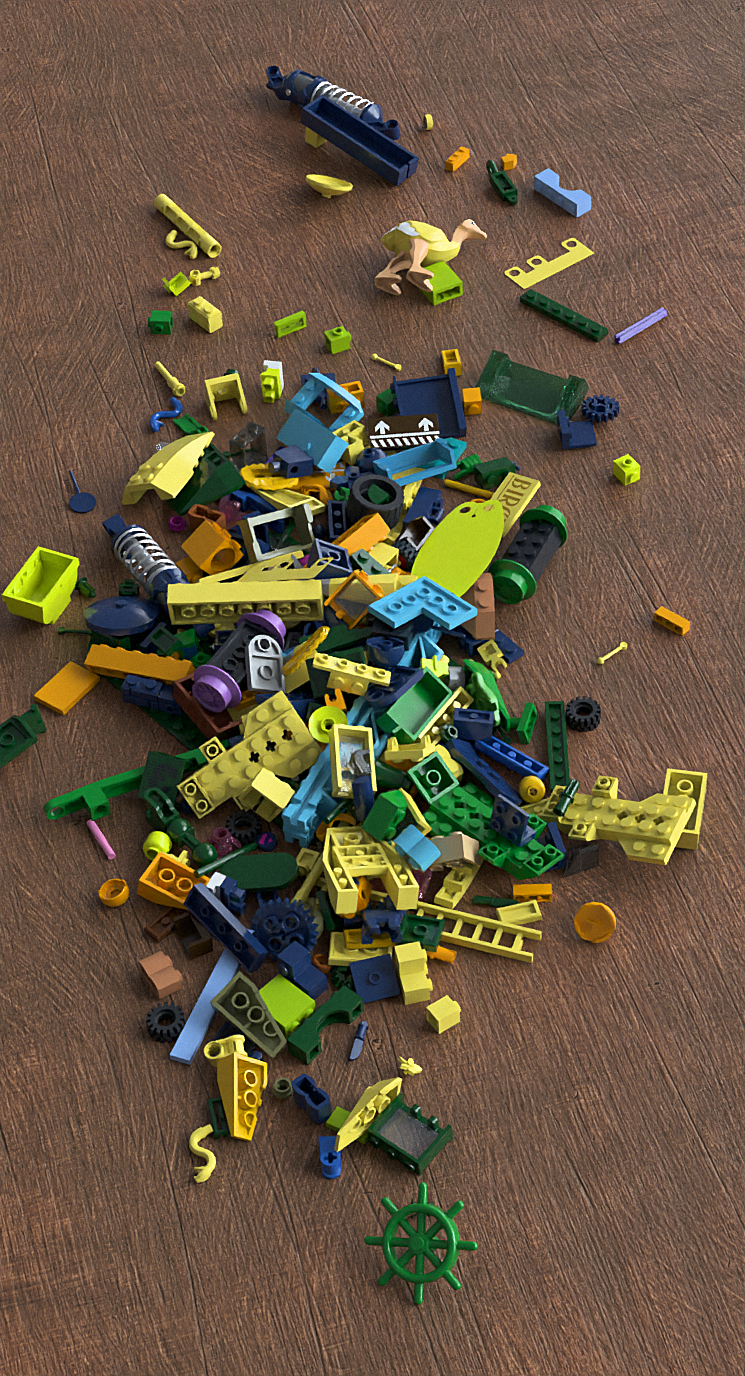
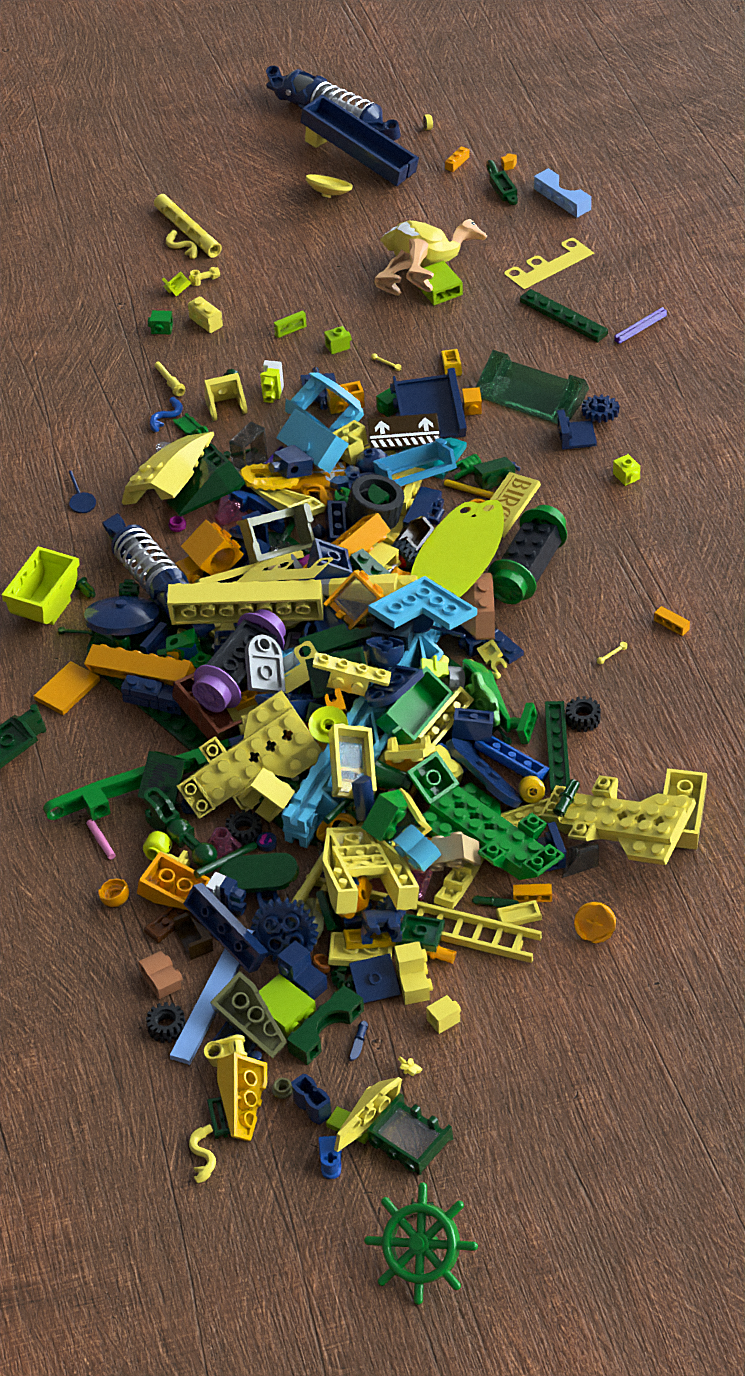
dark green tile [148,625,183,657] -> none
dark orange brick [188,504,227,531] -> none
yellow piece [282,626,330,676] -> none
light yellow bracket [296,847,321,876] -> none
clear smoke bracket [347,749,372,779] -> none
dark green plate [440,724,458,742] -> none
dark blue bracket [489,794,536,847] -> none

